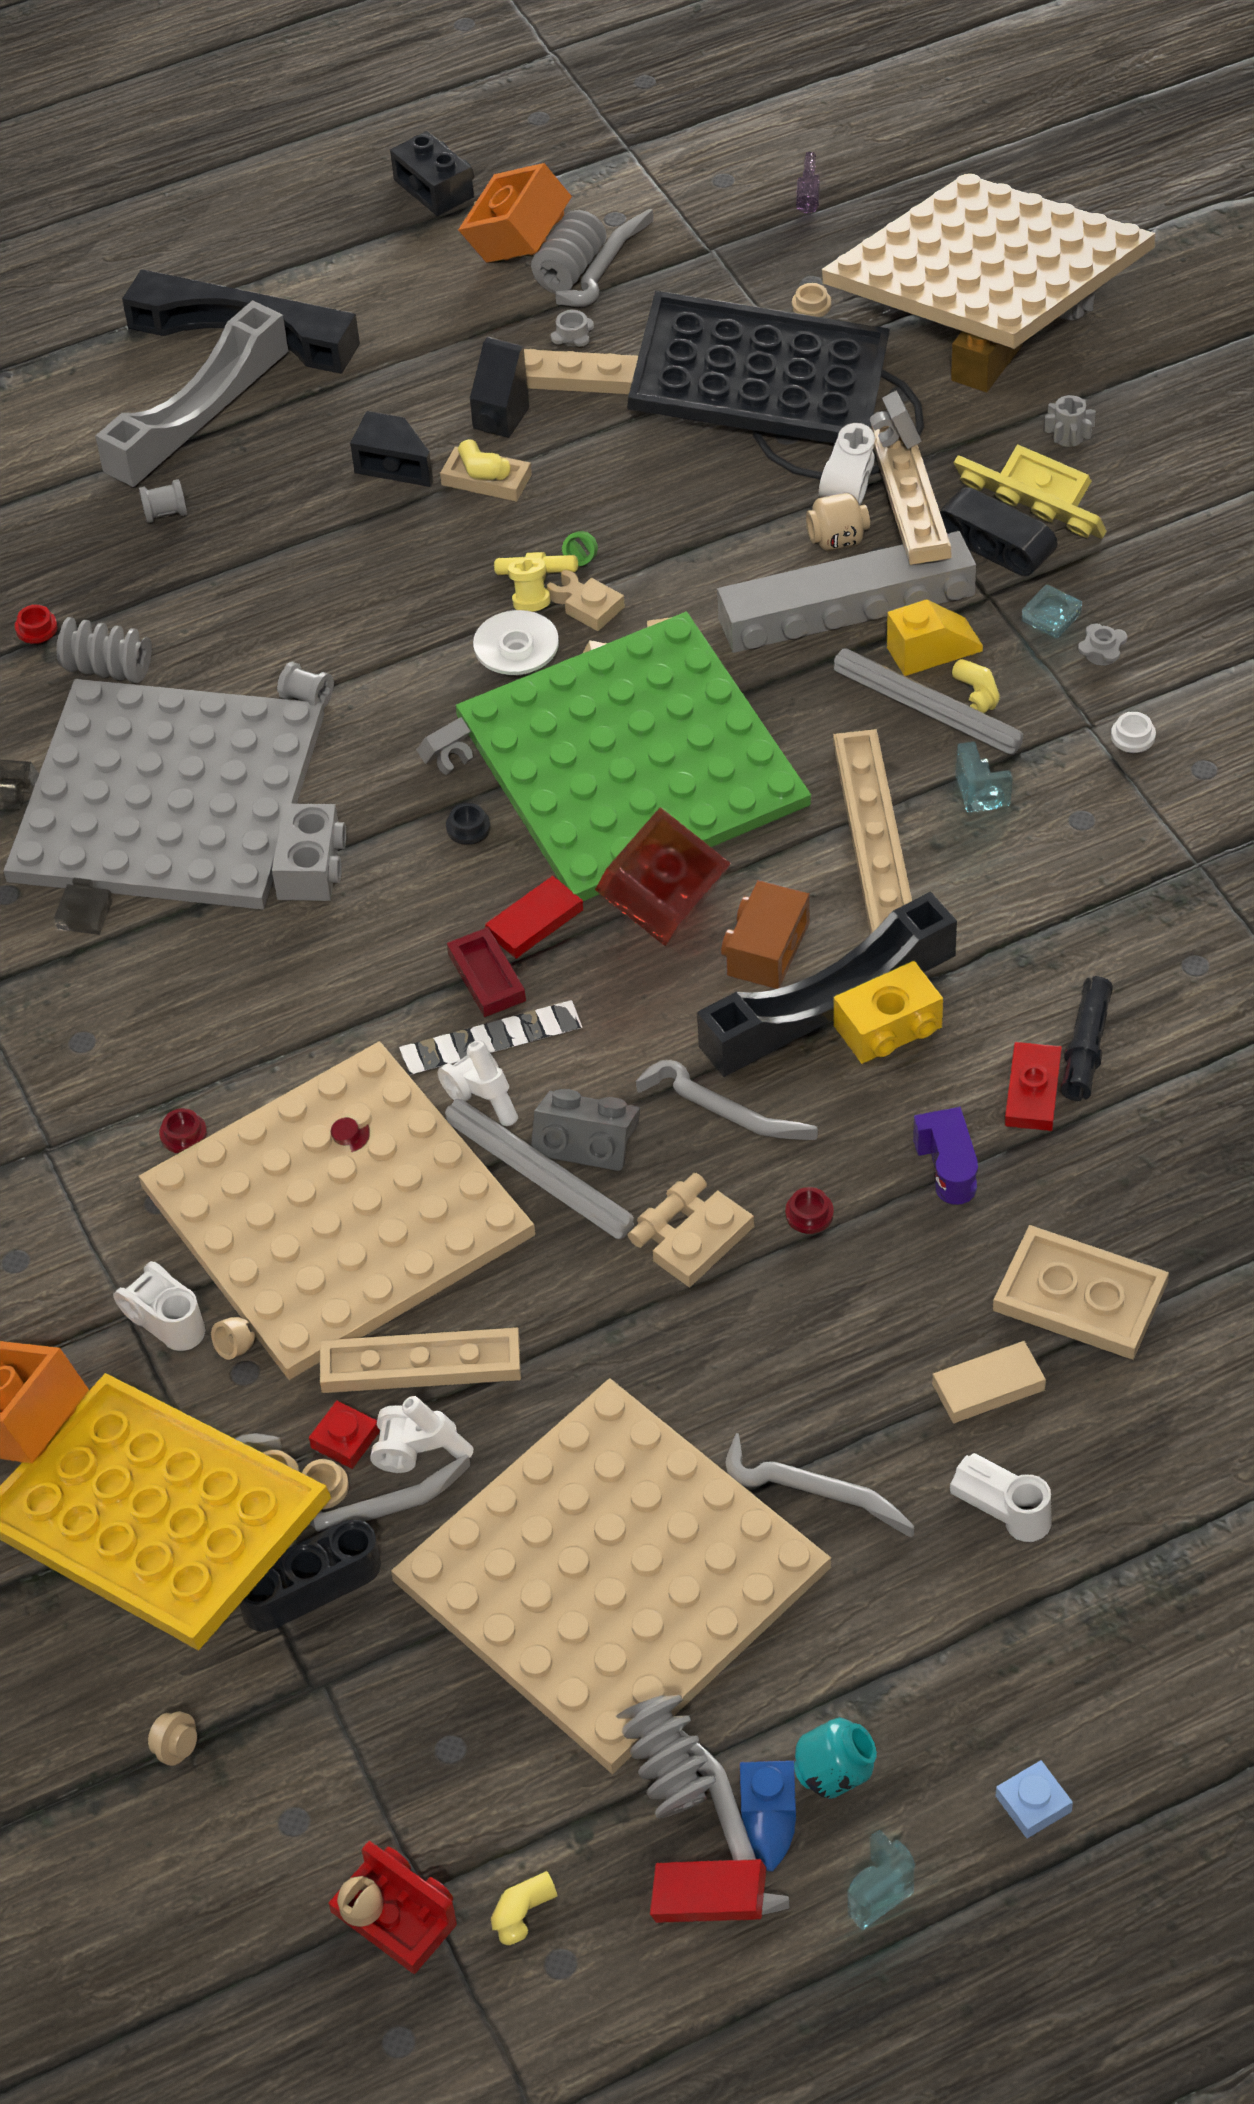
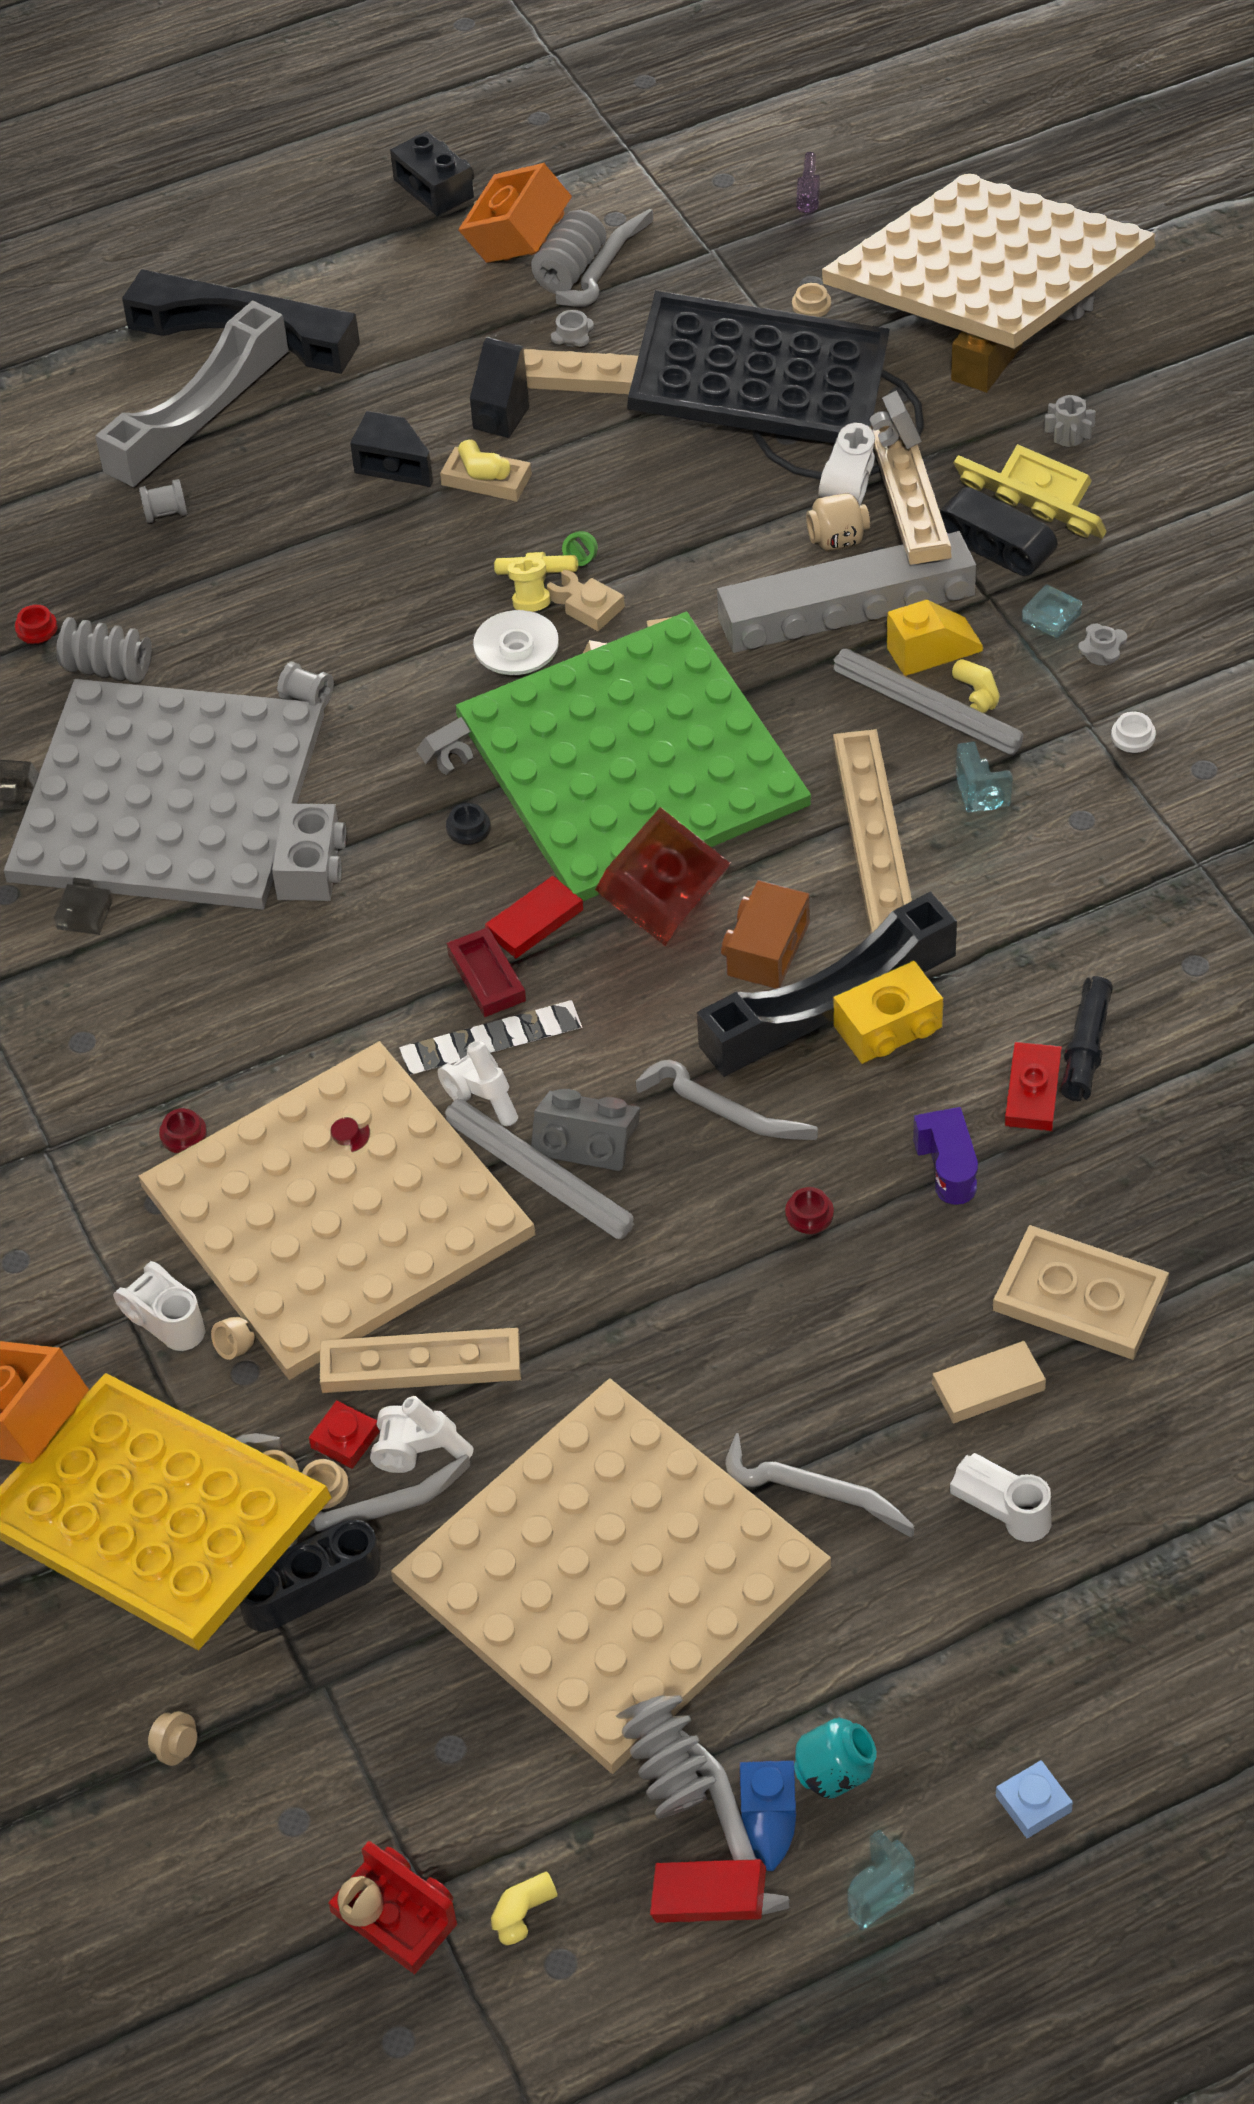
tan plate [628,1173,754,1288] -> none

